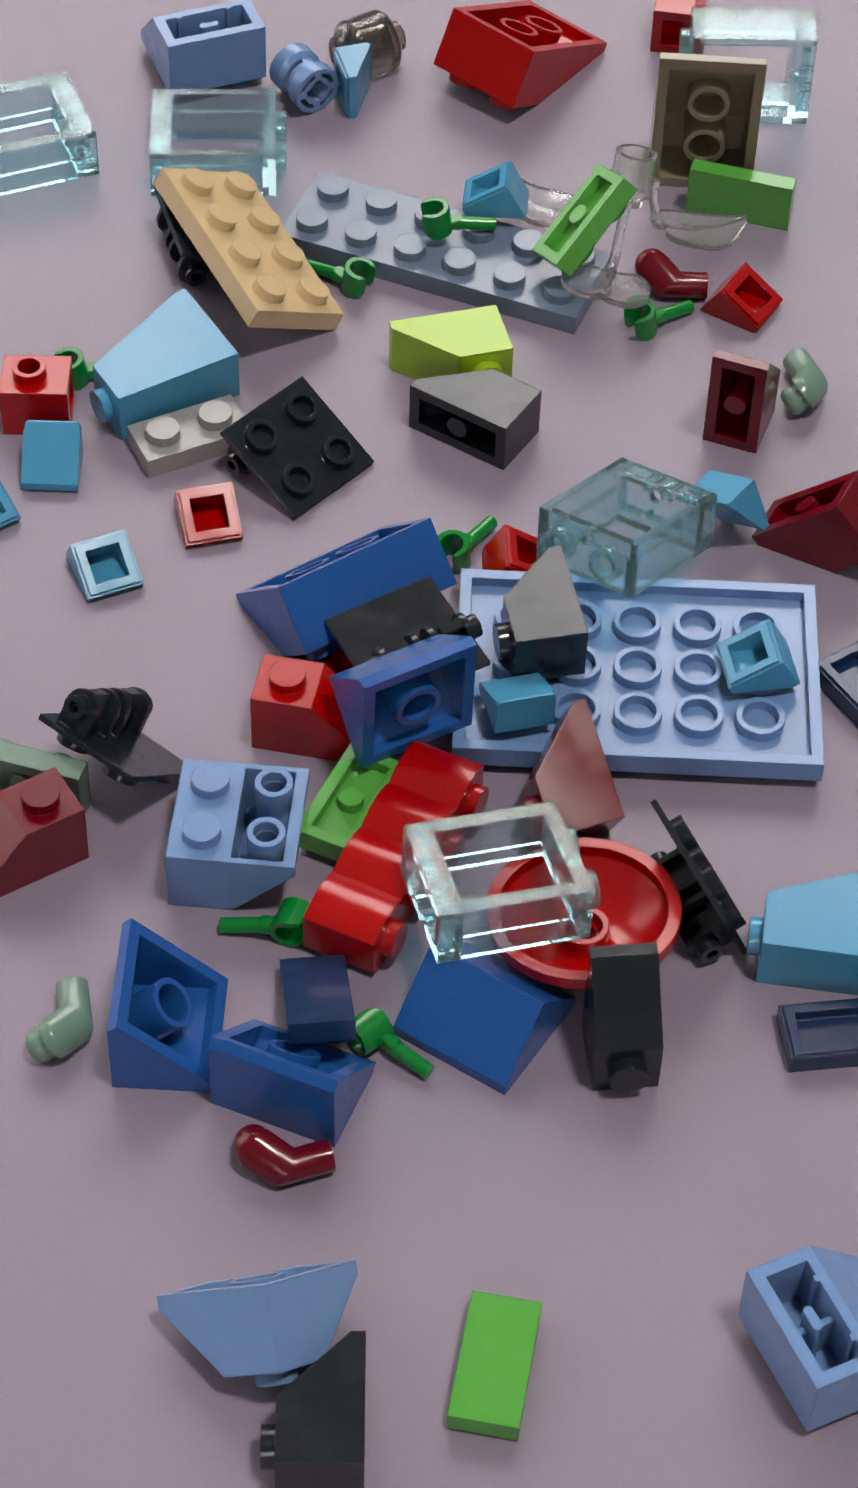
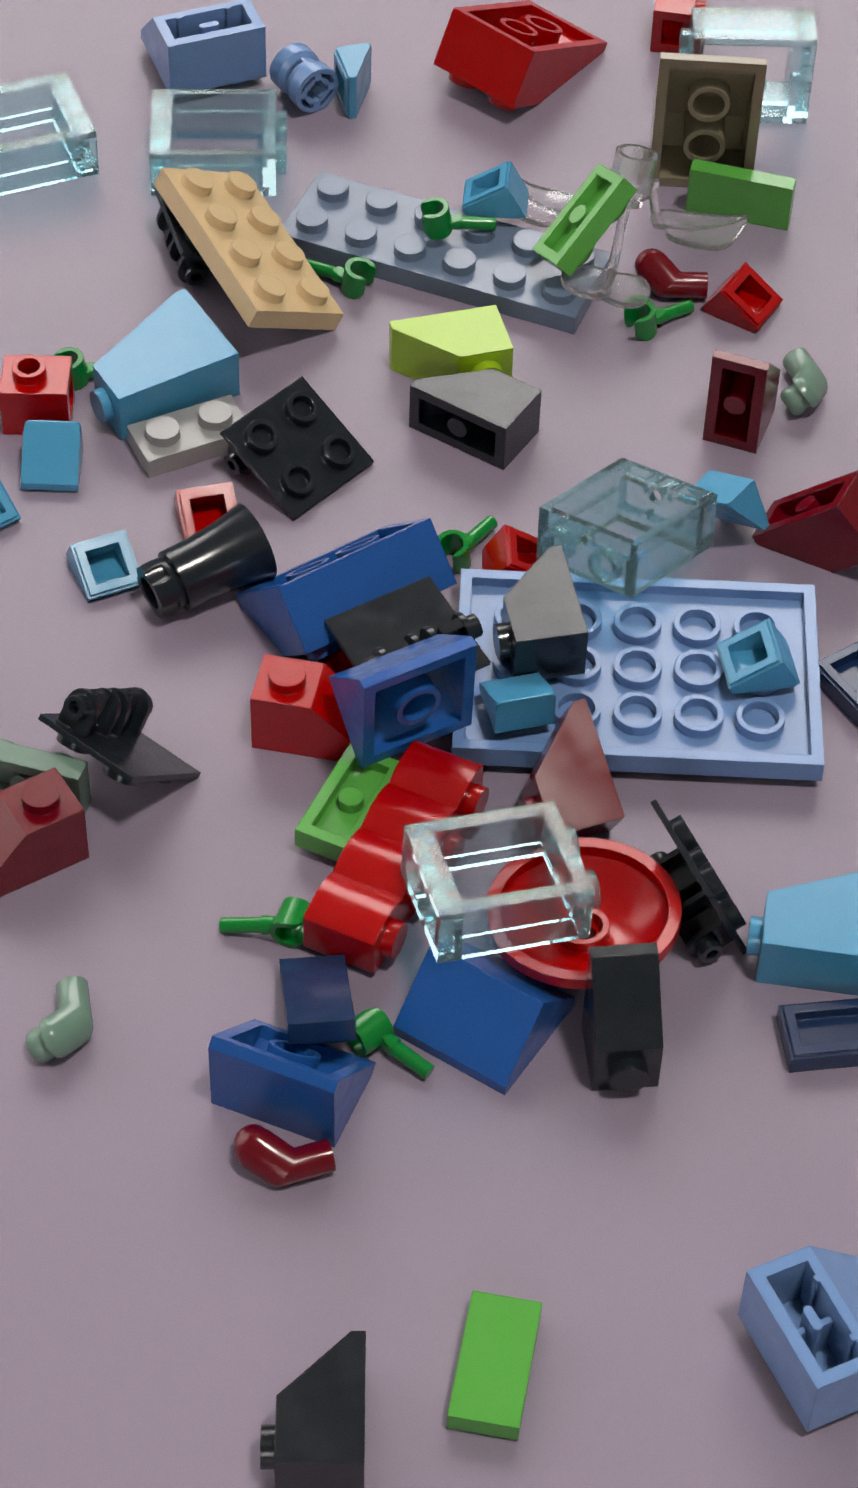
blue slope [107,918,228,1092] -> none
medium blue slope [157,1260,358,1387] -> none
medium blue slope [165,758,310,910] -> none
clear smoke head [328,10,406,80] -> none
none -> black plant [136,503,277,618]

